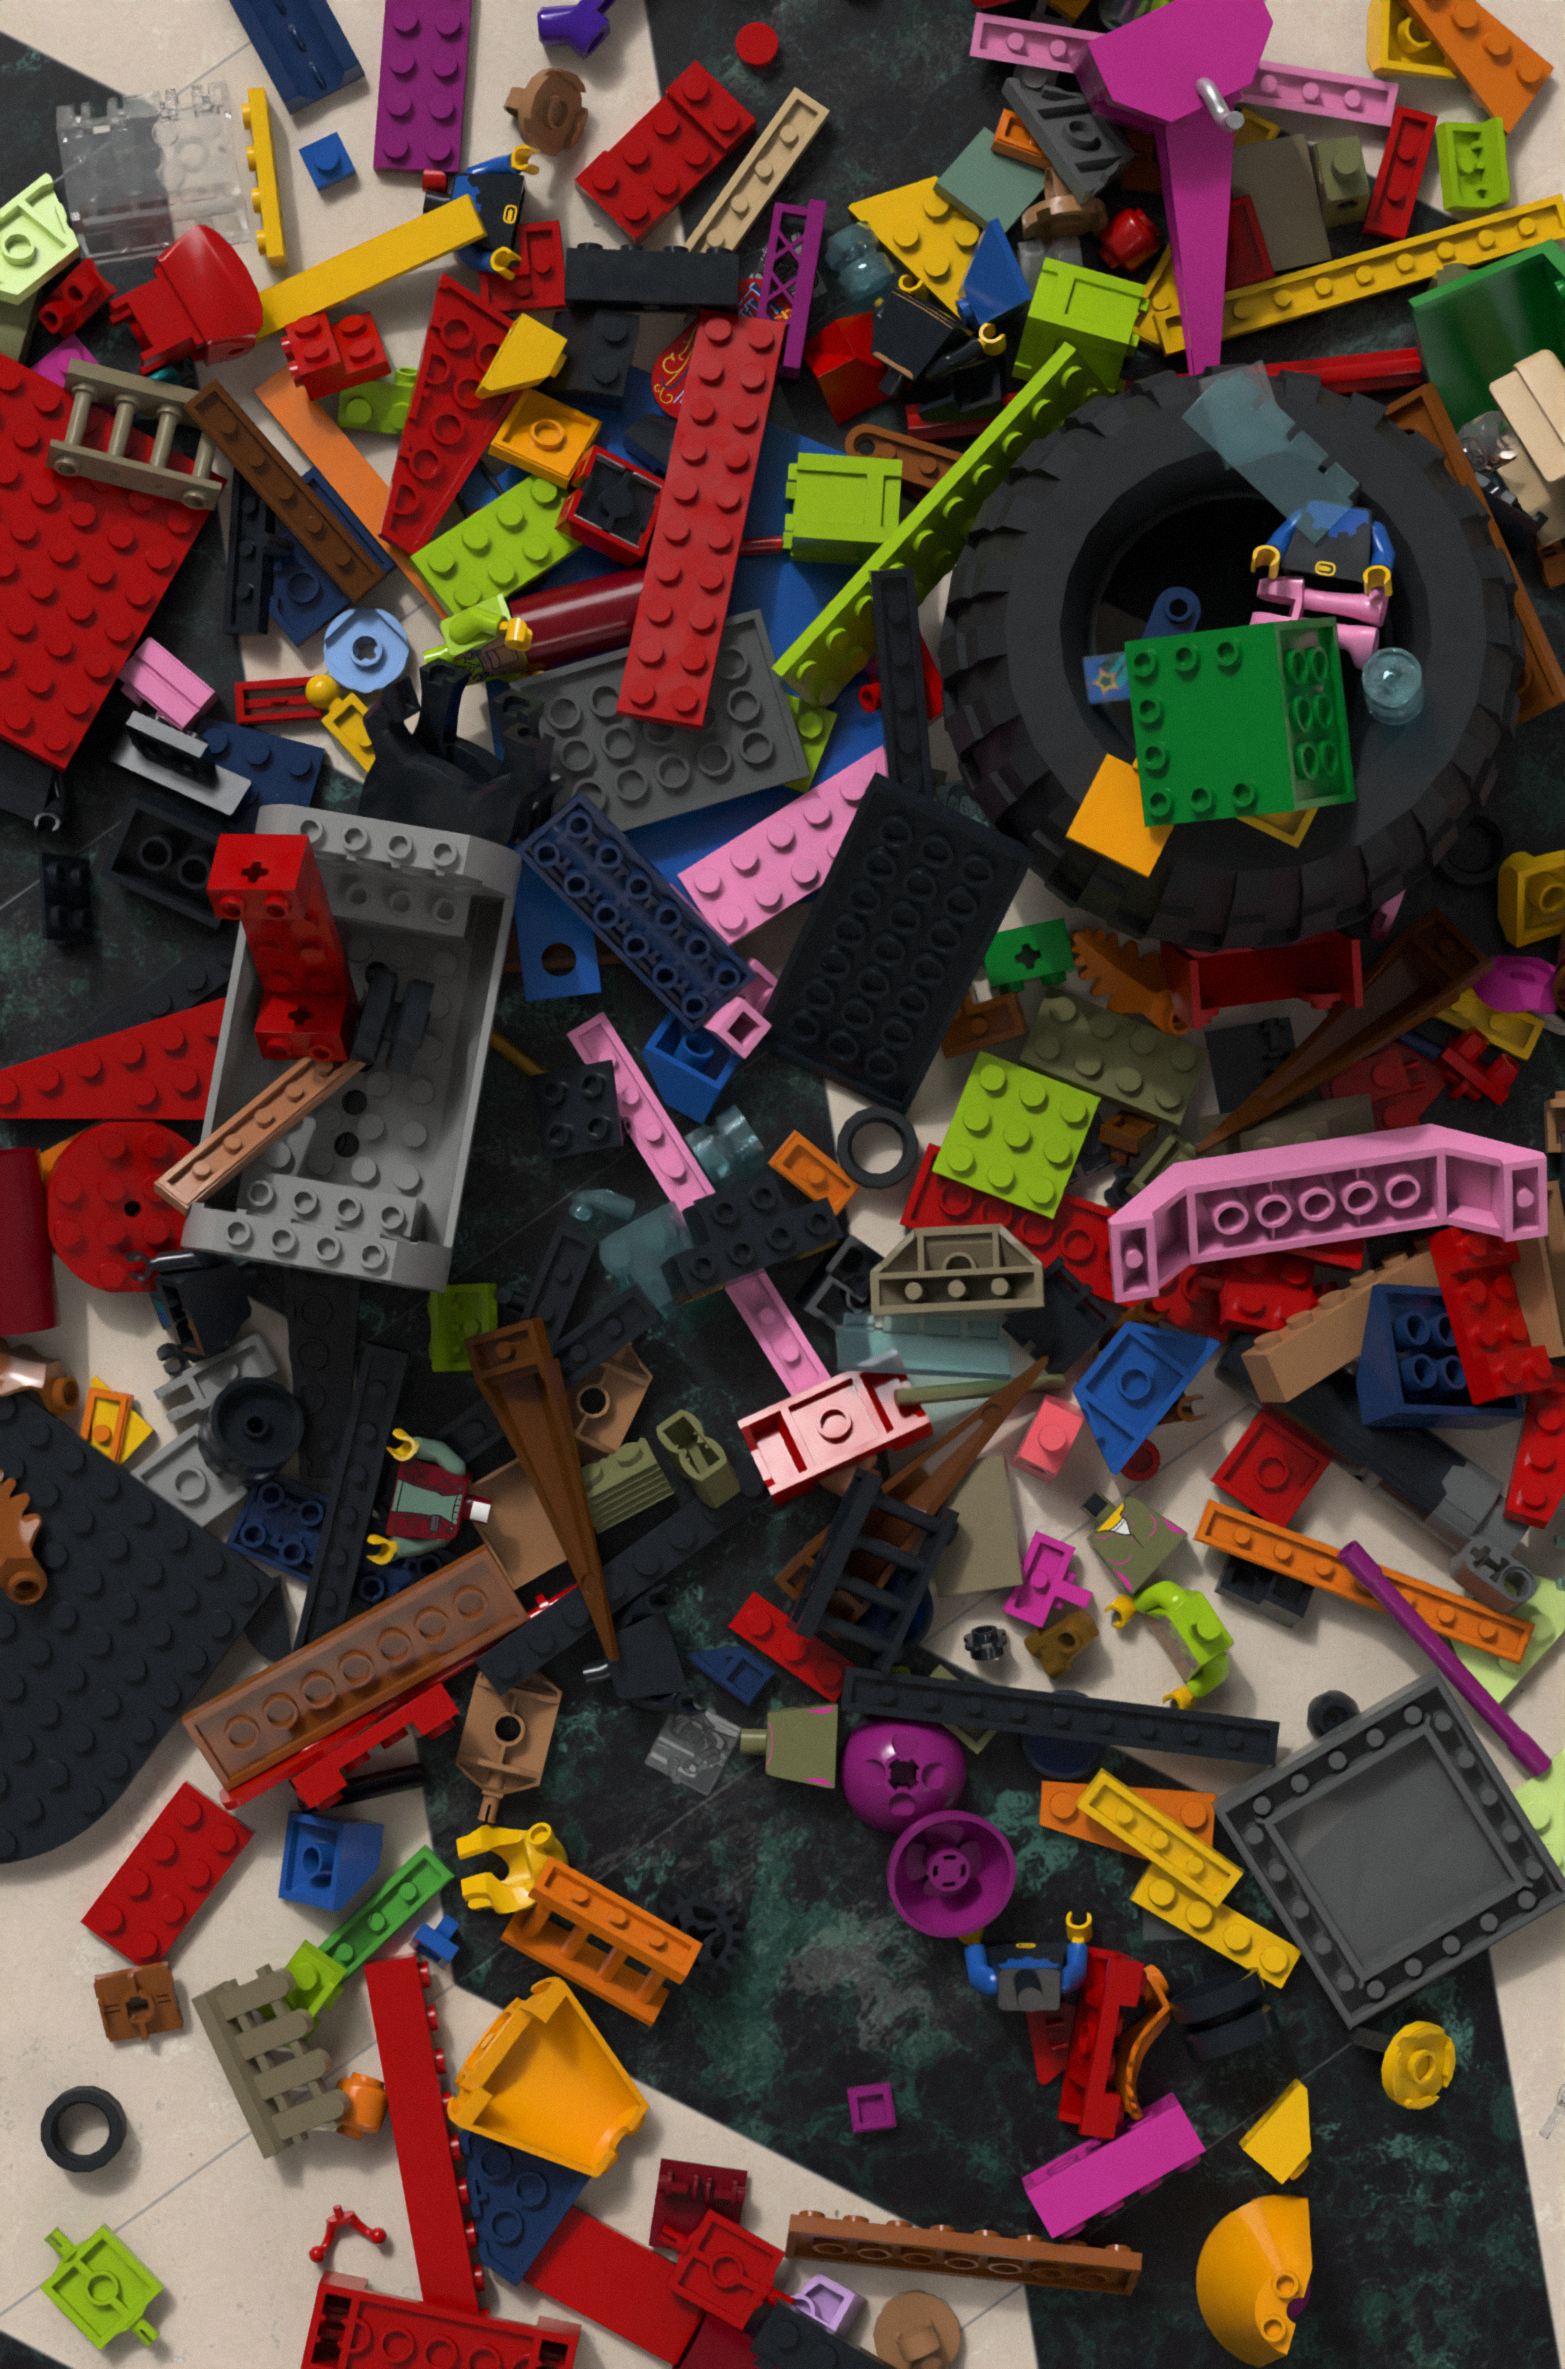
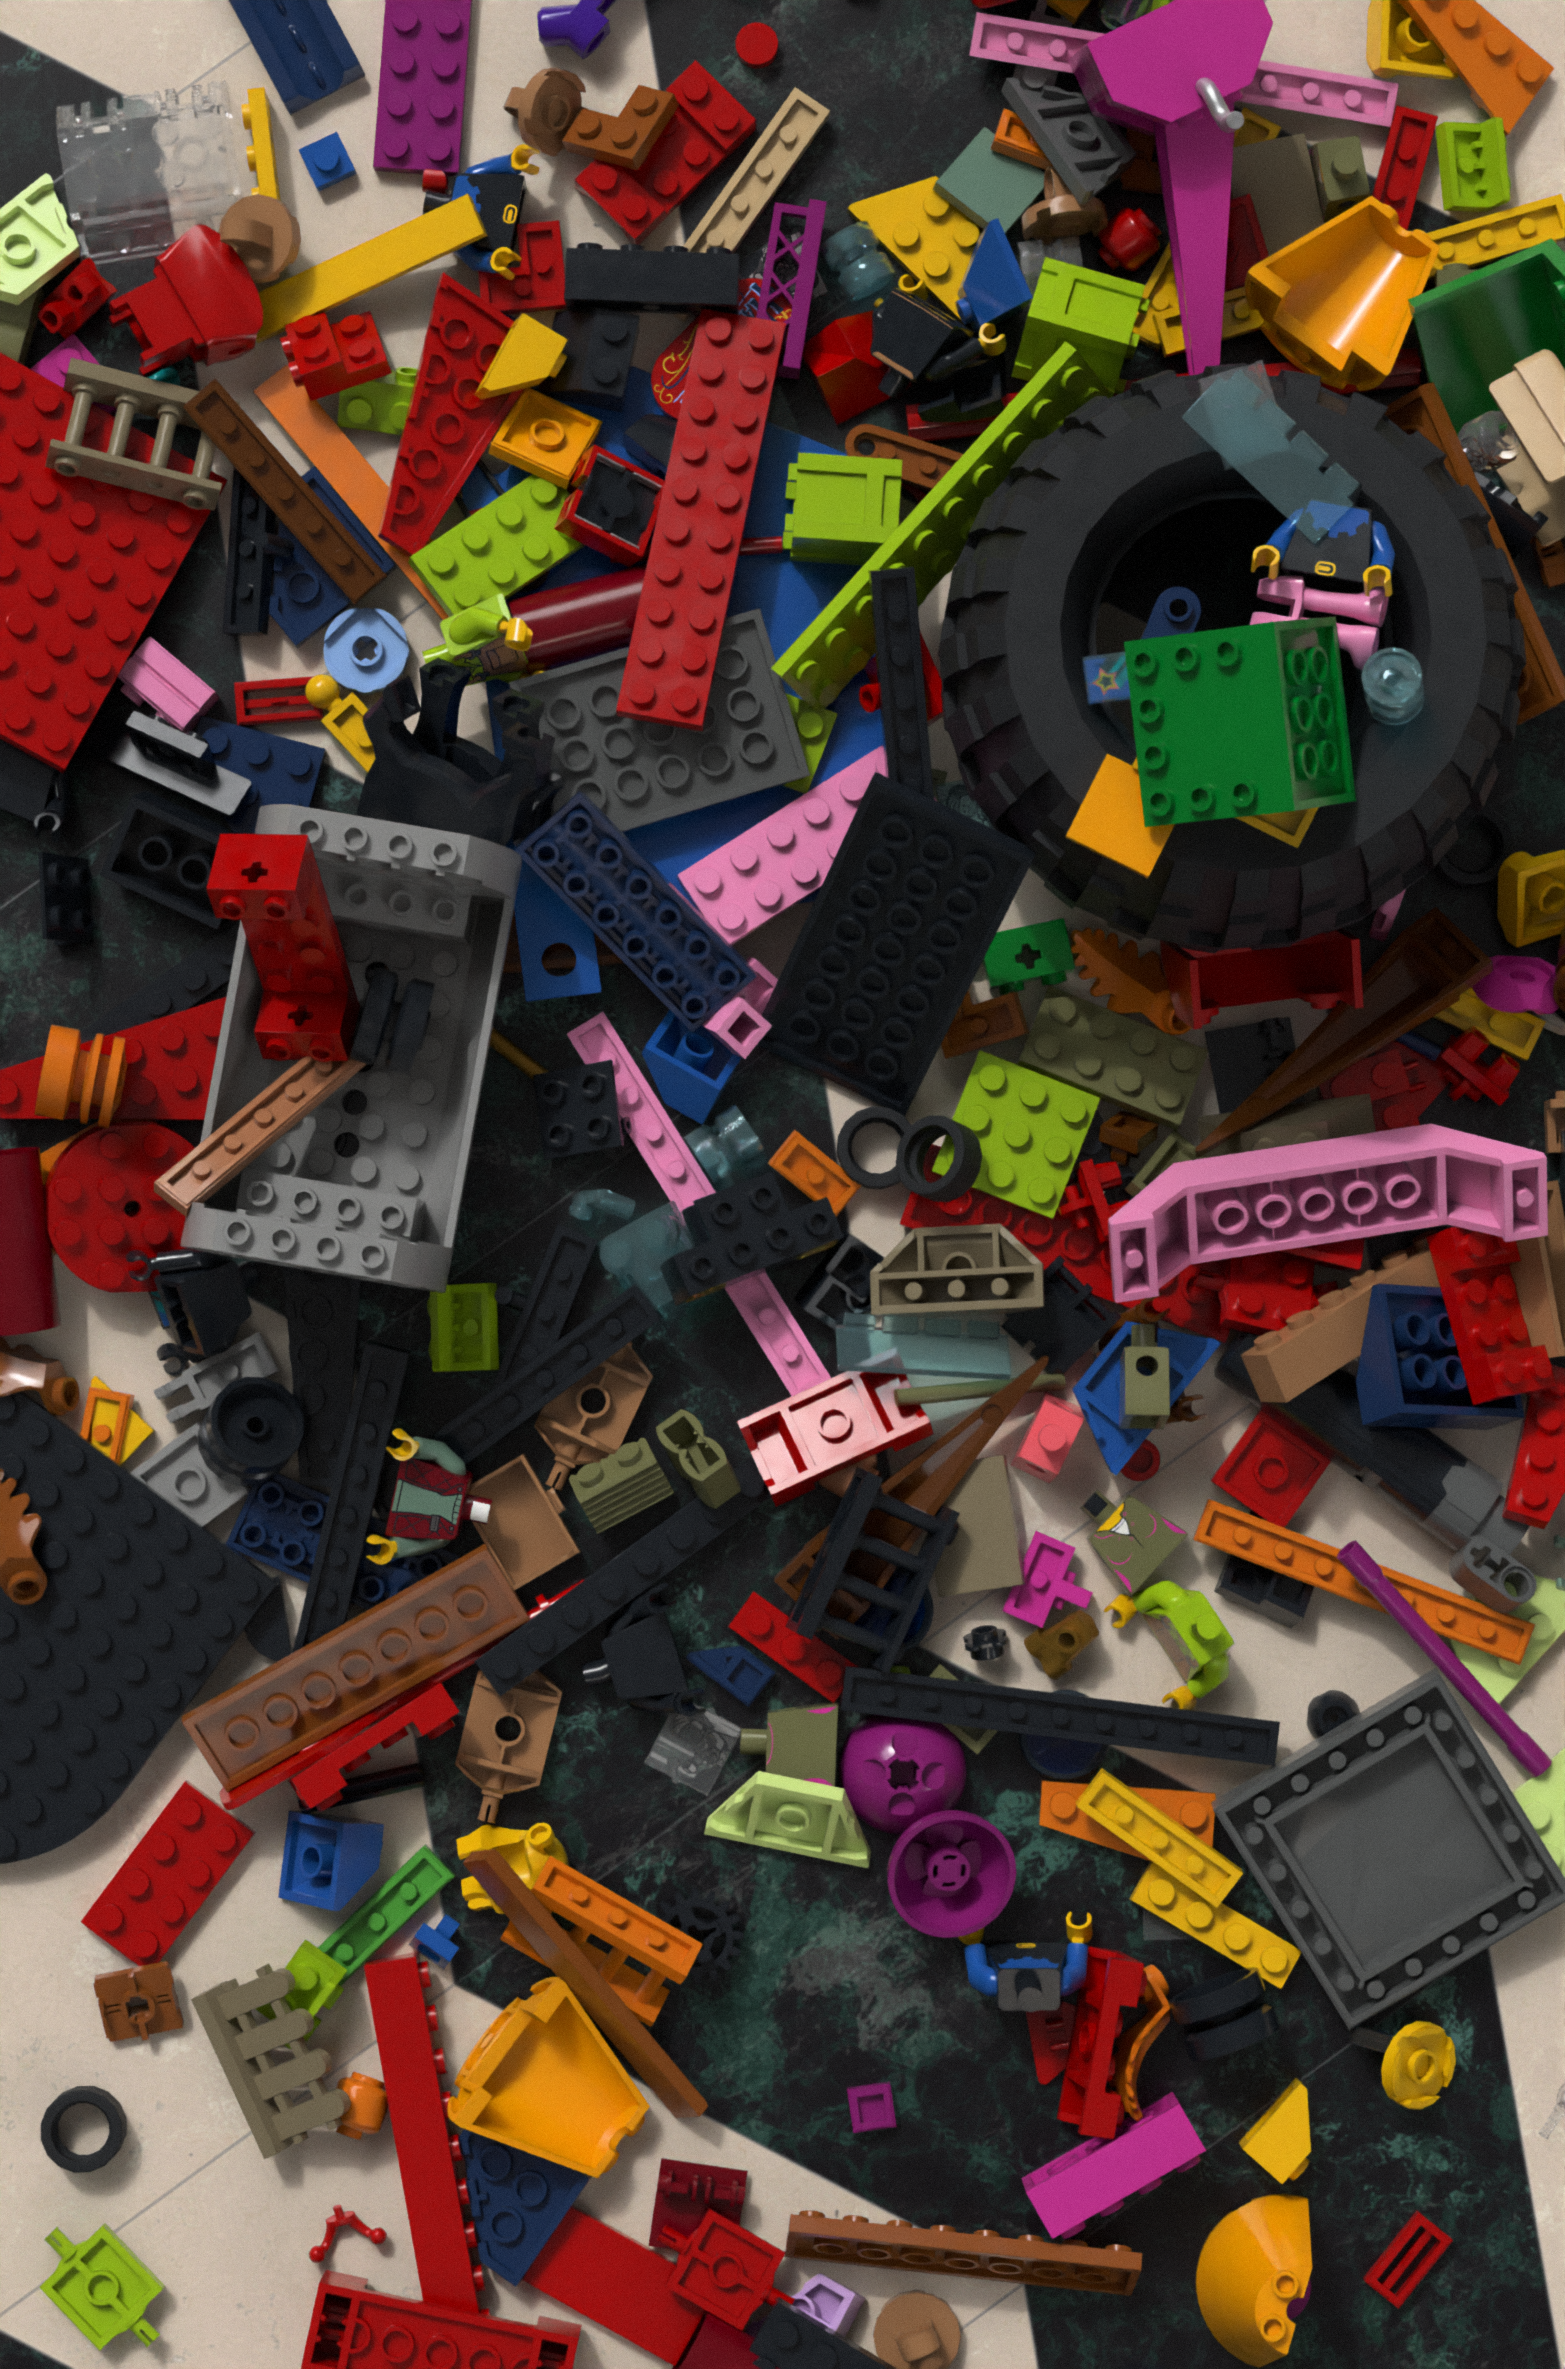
reddish brown plate [464,1317,619,1662] -> none
none -> orange wheel [35,1024,128,1128]
none -> medium nougat tile [218,194,301,284]
none -> dark orange tile [463,1849,708,2118]
none -> dark orange plate [562,85,679,170]
none -> yellowish green wing [704,1771,871,1868]
none -> black tyre [895,1116,982,1202]
none -> red hips [1058,1159,1129,1244]
none -> olive torso [1119,1324,1170,1429]
none -> light orange cone [1245,196,1440,391]
none -> red tile [1363,2210,1453,2309]

